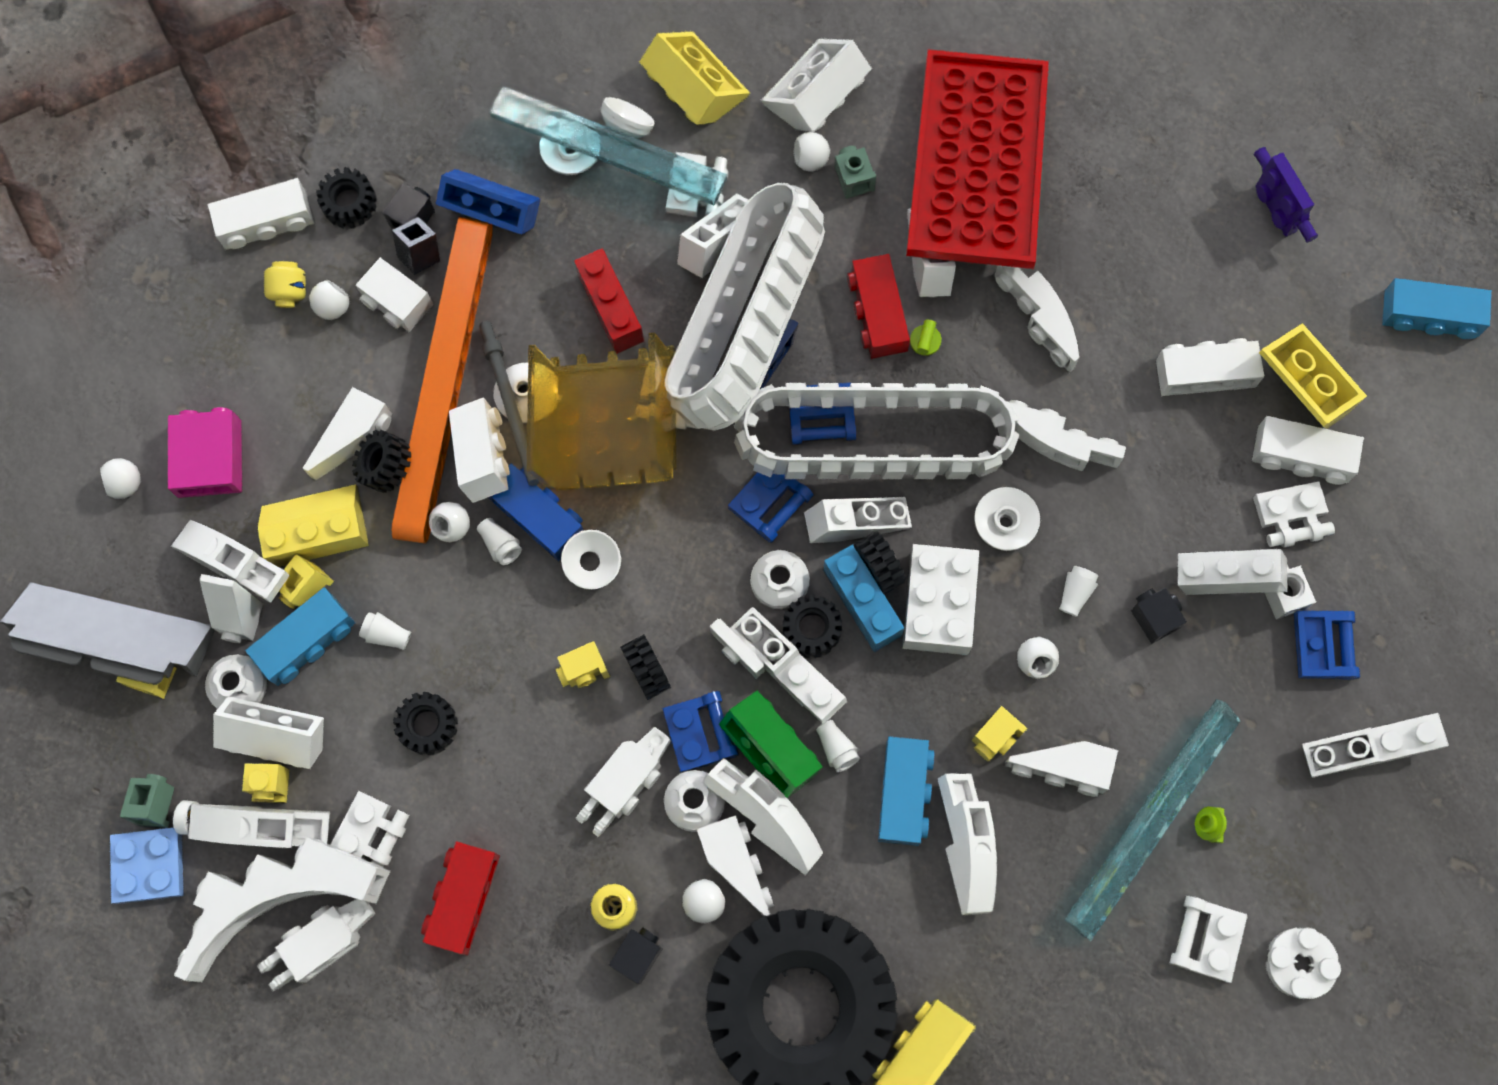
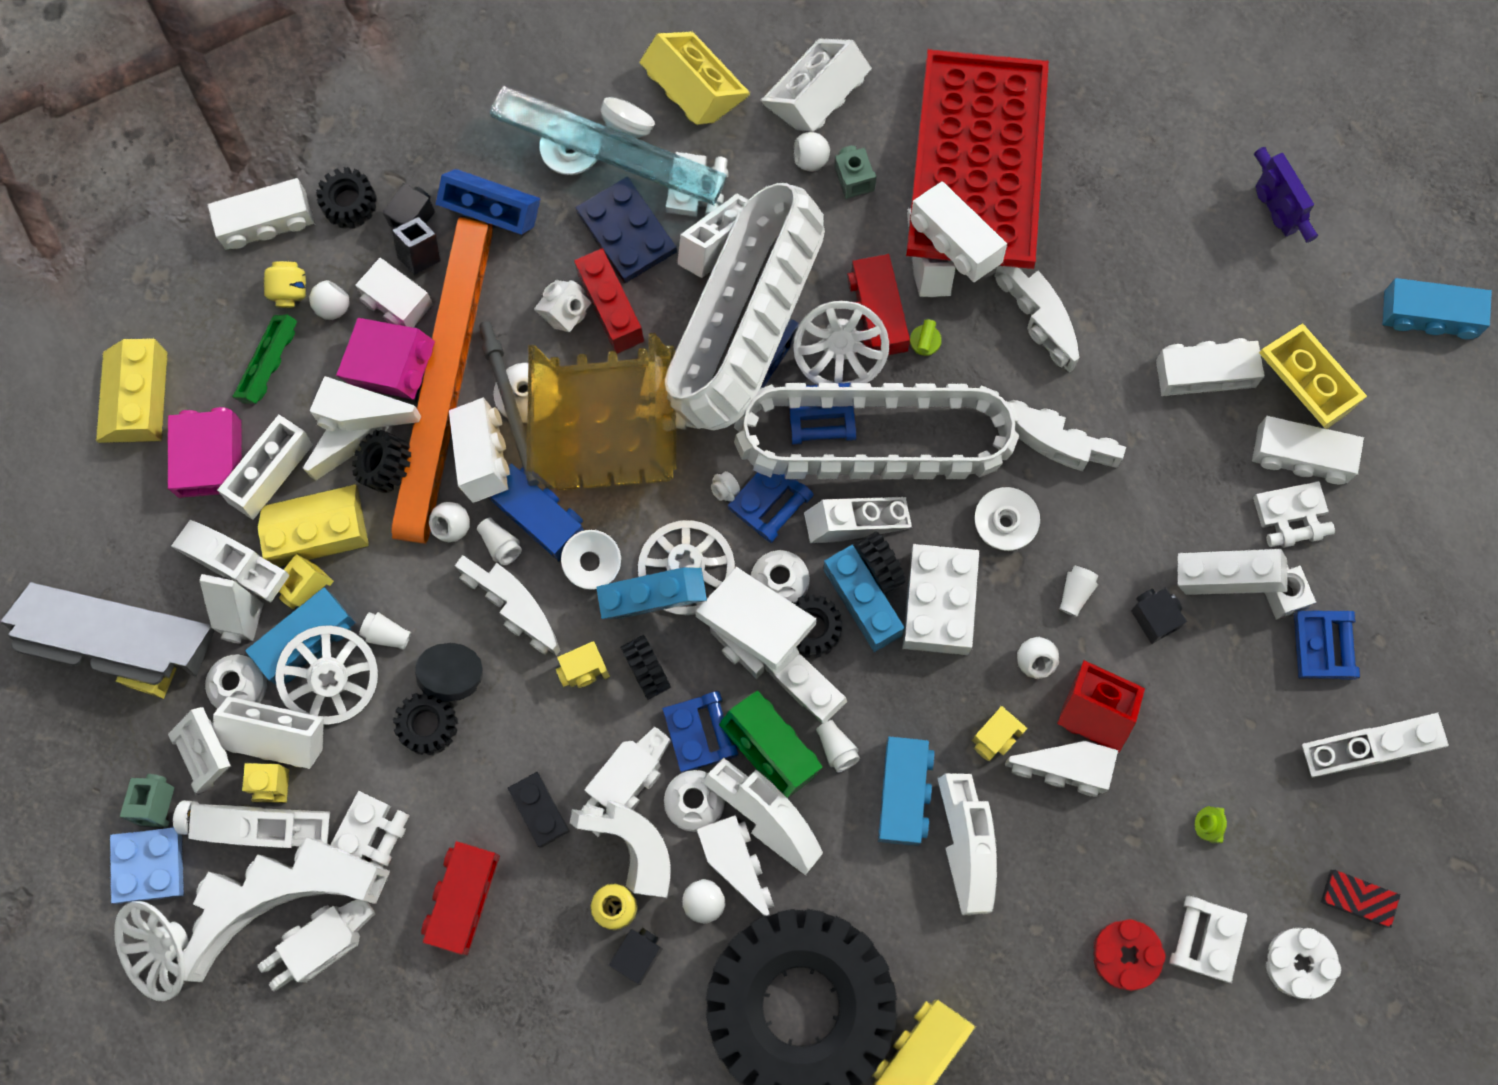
white piece [100,458,141,499] -> none
clear light blue plate [1065,699,1241,941] -> none
none -> light yellow slope [96,338,168,443]
none -> white wheel [114,901,189,1001]
none -> white plate [168,707,230,794]
none -> white brick [218,415,313,520]
none -> green plate [232,315,297,404]
none -> white wheel [275,625,378,725]
none -> white slope [310,376,421,432]
none -> dark pink brick [336,318,435,400]
none -> black tile [415,643,483,702]
none -> white slope [455,555,560,656]
none -> black plate [508,772,570,848]
none -> white brick [534,280,592,332]
none -> white arch [570,801,670,897]
none -> dark blue plate [575,176,677,283]
none -> dark azure brick [596,567,707,619]
none -> white wheel [638,520,735,615]
none -> white tile [696,567,816,670]
none -> white plate [711,471,740,502]
none -> white wheel [793,301,889,385]
none -> white brick [910,181,1007,282]
none -> red slope [1057,660,1145,753]
none -> red plate [1093,919,1166,991]
none -> tile [1321,869,1400,928]

